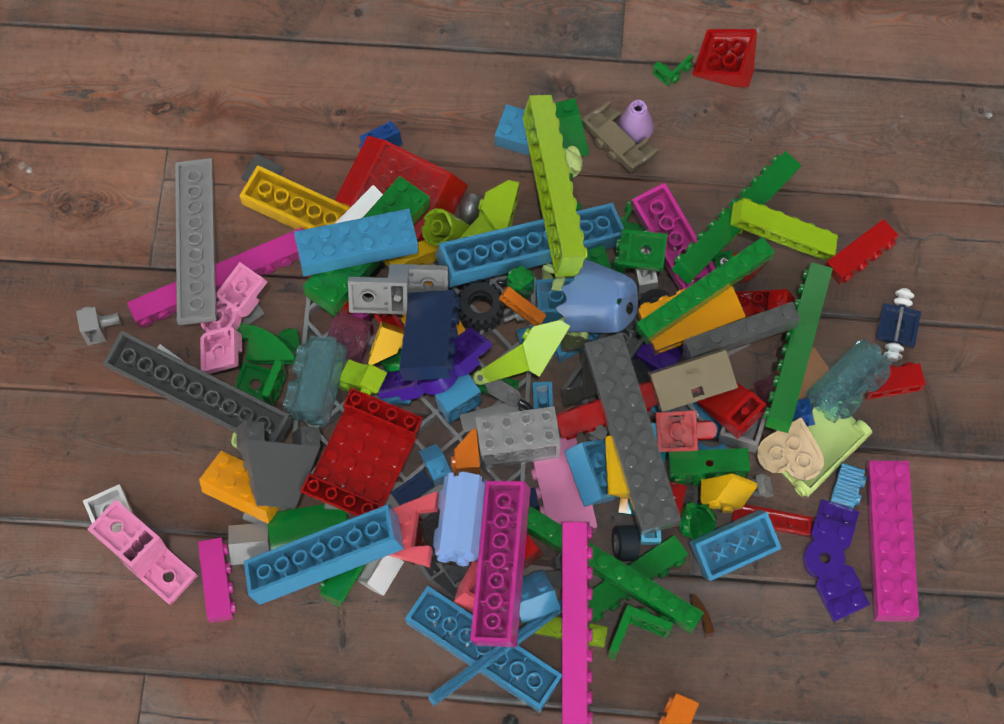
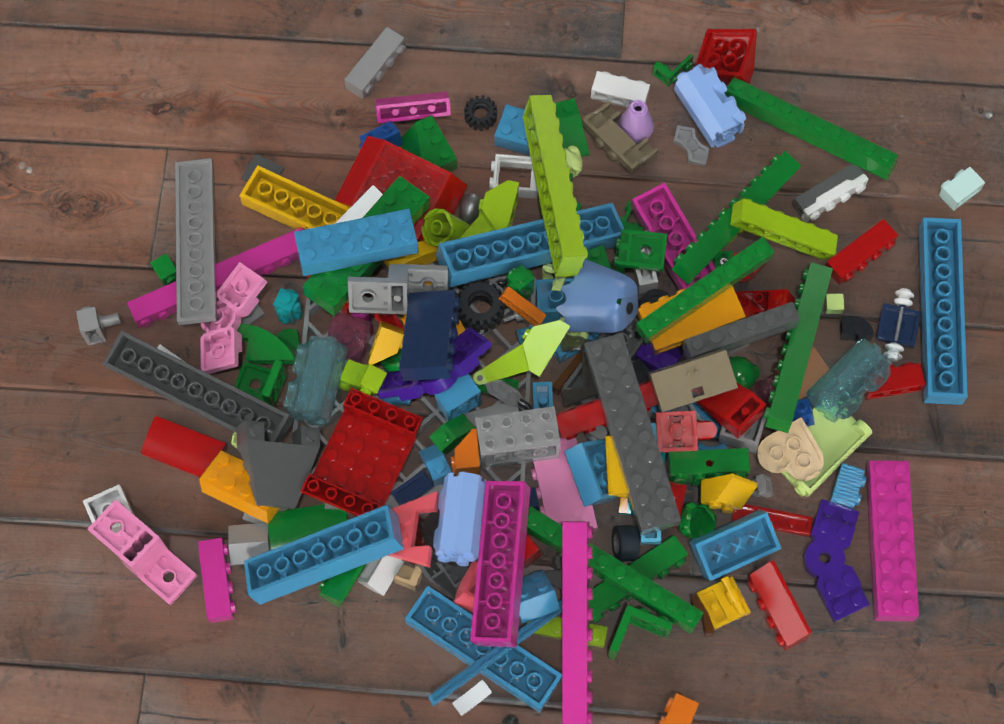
none -> red slope [141,416,228,477]
none -> green brick [150,253,176,286]
none -> teal brick [273,288,303,325]
none -> light grey brick [344,27,406,99]
none -> dark pink brick [375,91,451,123]
none -> tan panel [393,564,424,591]
none -> green wedge [401,115,458,172]
none -> green slope [429,413,476,454]
none -> white sticker [452,680,492,715]
none -> black tyre [464,95,497,131]
none -> white window [489,154,538,199]
none -> reddish brown tile [552,346,586,396]
none -> white brick [591,71,650,108]
none -> light grey tile [673,125,710,167]
none -> light blue brick [674,64,746,148]
none -> yellow plate [696,576,751,630]
none -> green brick [725,77,898,180]
none -> green brick [729,356,760,390]
none -> slope [747,560,812,650]
none -> piece [792,164,868,222]
none -> yellowish green piece [825,294,844,314]
none -> black brick [840,316,874,359]
none -> dark azure brick [919,218,968,405]
none -> light aqua brick [939,167,985,211]

